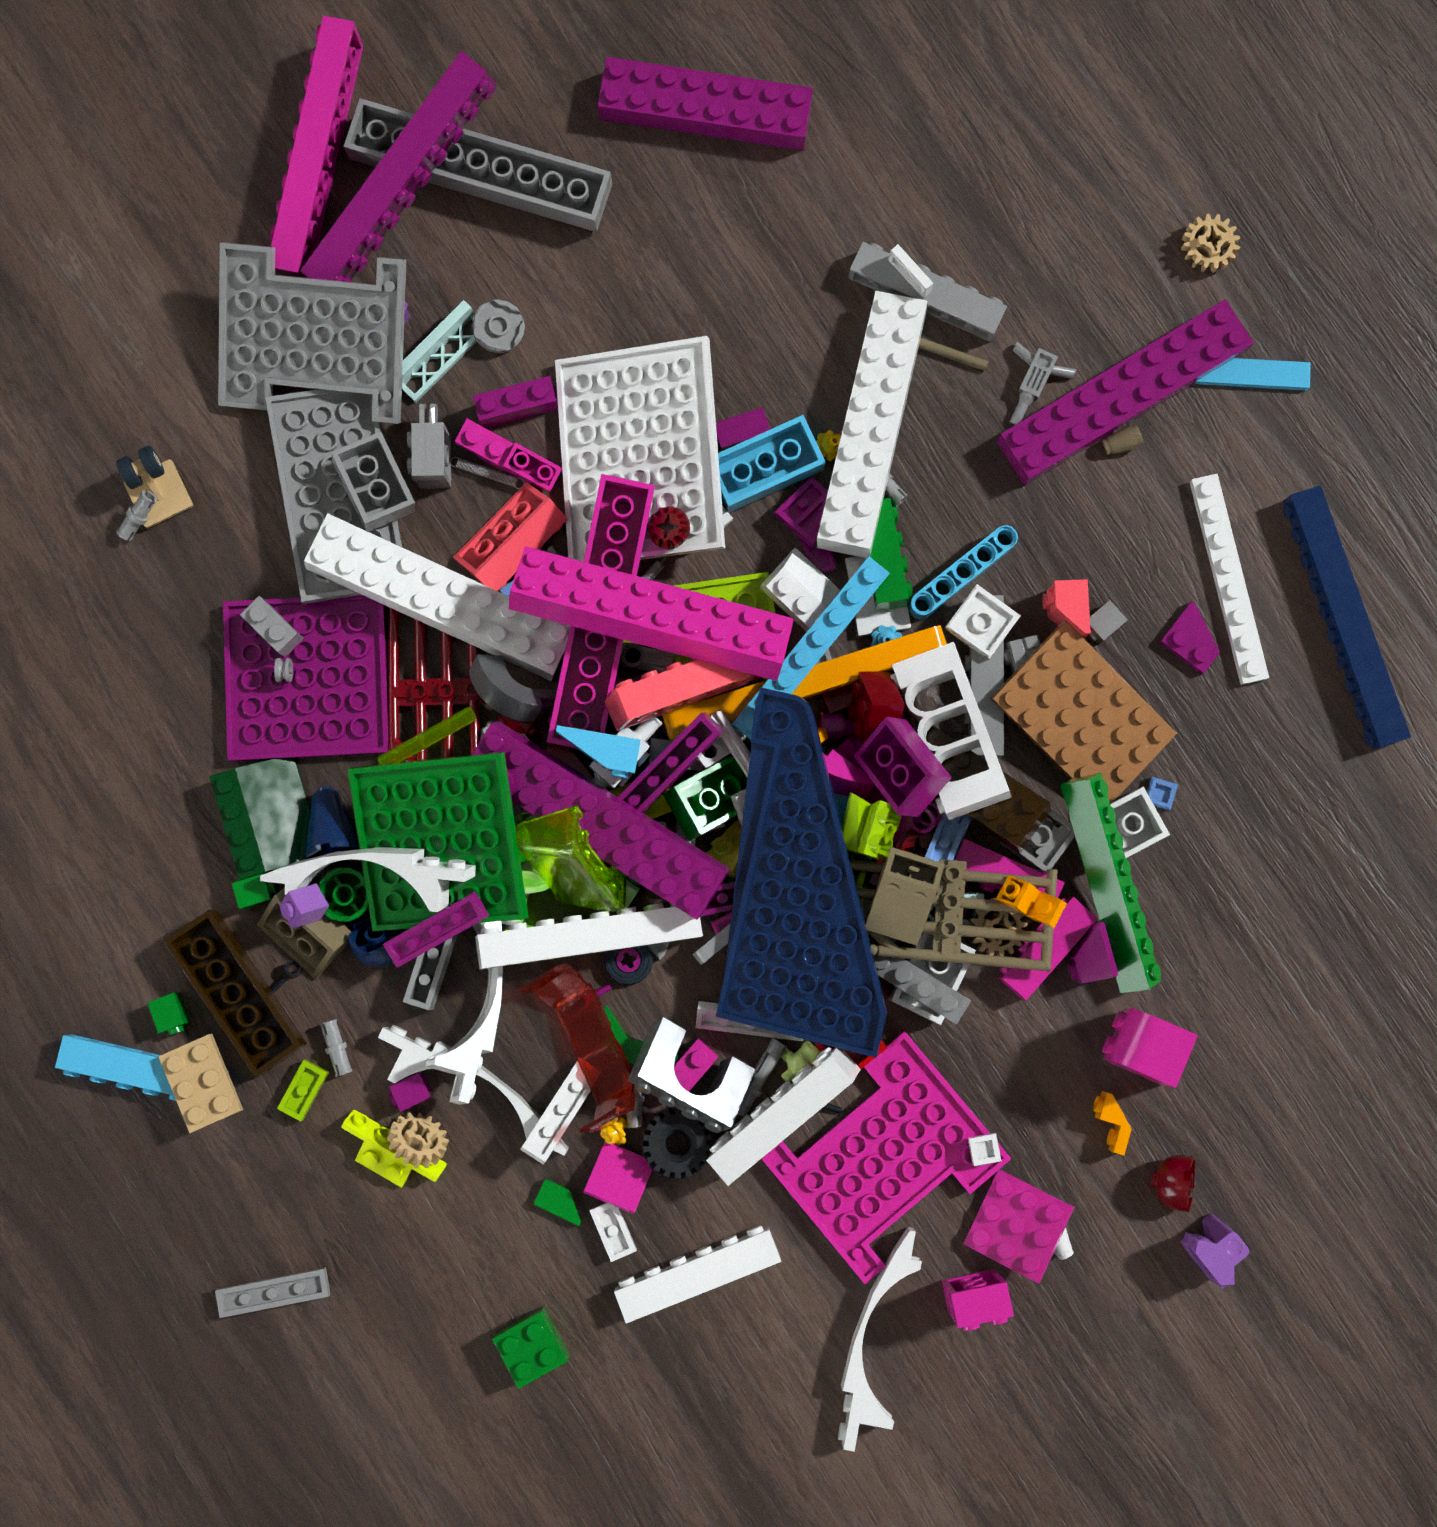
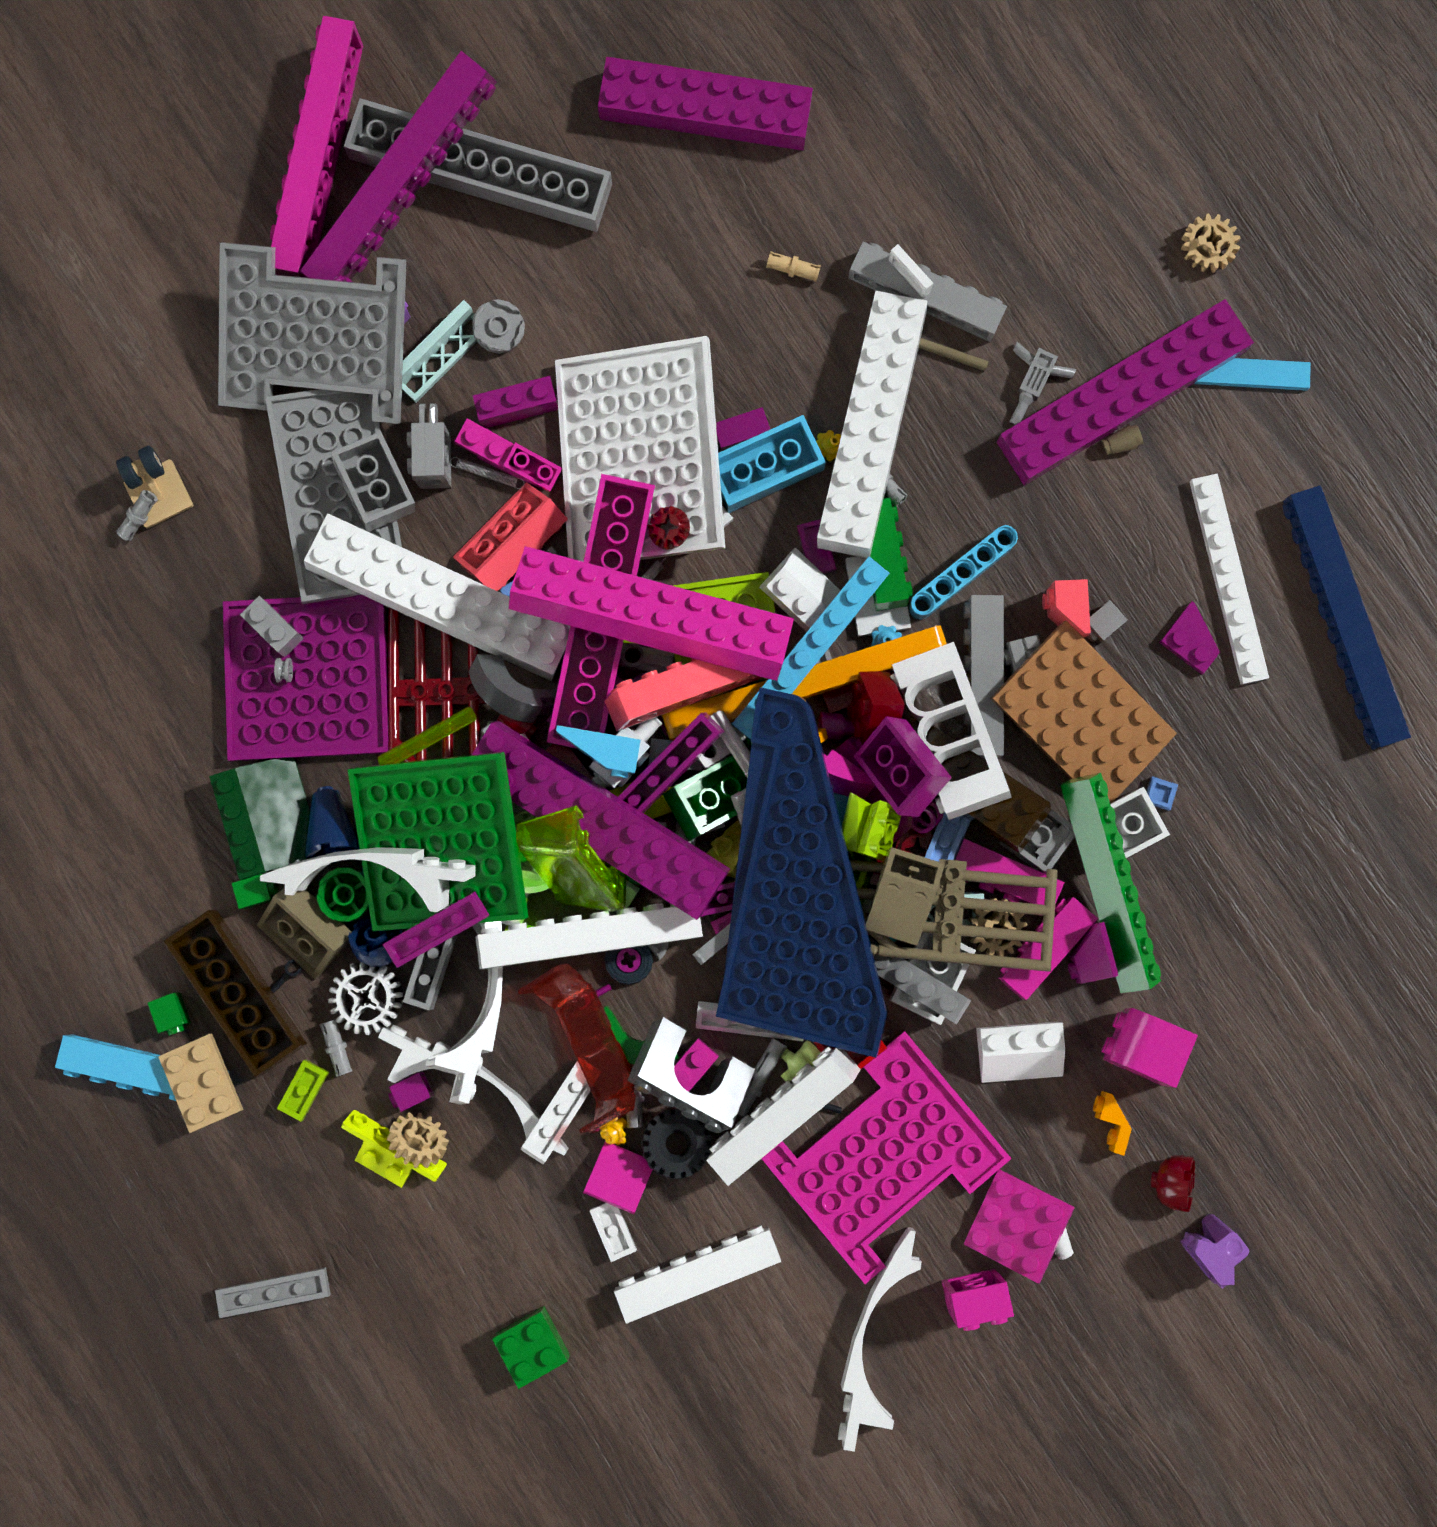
medium lavender brick [279,883,329,929] -> none
green tile [534,1178,581,1226] -> none
magenta wing [775,477,828,548] -> none
white tile [945,584,1021,660] -> none
white plate [968,1133,1001,1166] -> none
light orange slope [996,875,1067,928] -> none
none -> white gear [328,962,403,1035]
none -> tan pin [766,251,821,282]
none -> white slope [976,1022,1065,1083]

